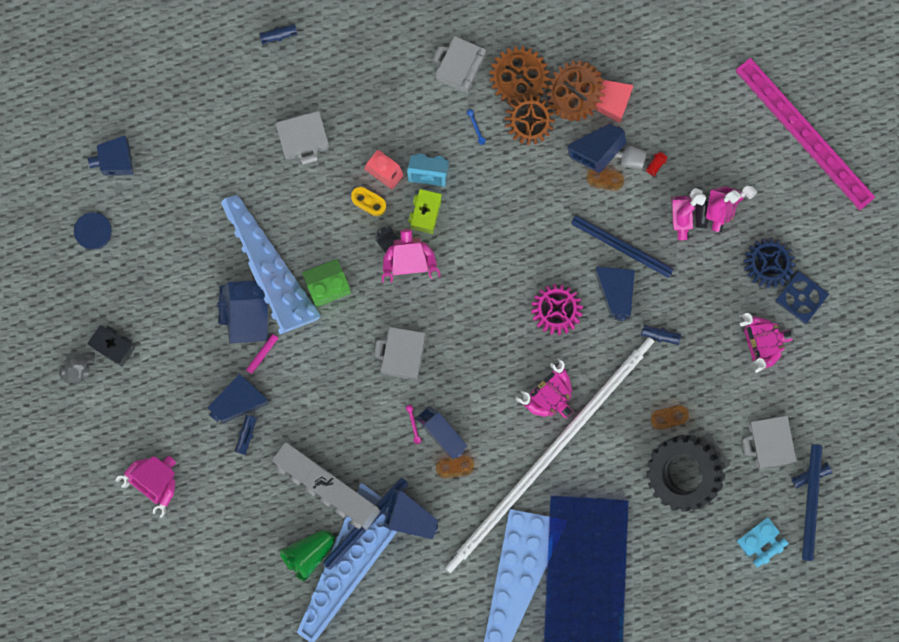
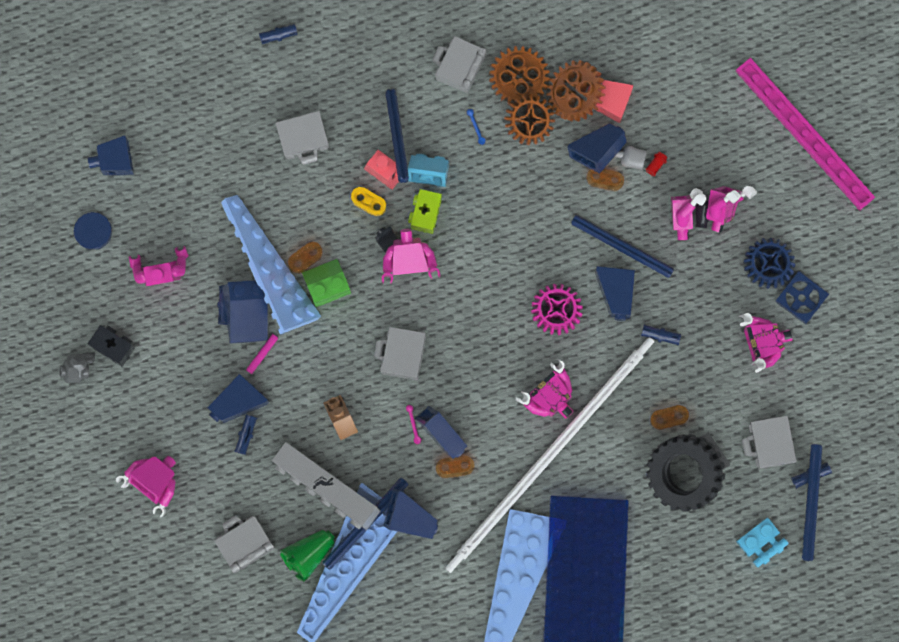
none -> dark pink torso [129,246,189,286]
none -> light grey piece [214,515,275,574]
none -> clear orange plate [288,242,323,273]
none -> medium nougat slope [323,395,358,440]
none -> dark blue axle [386,89,409,183]

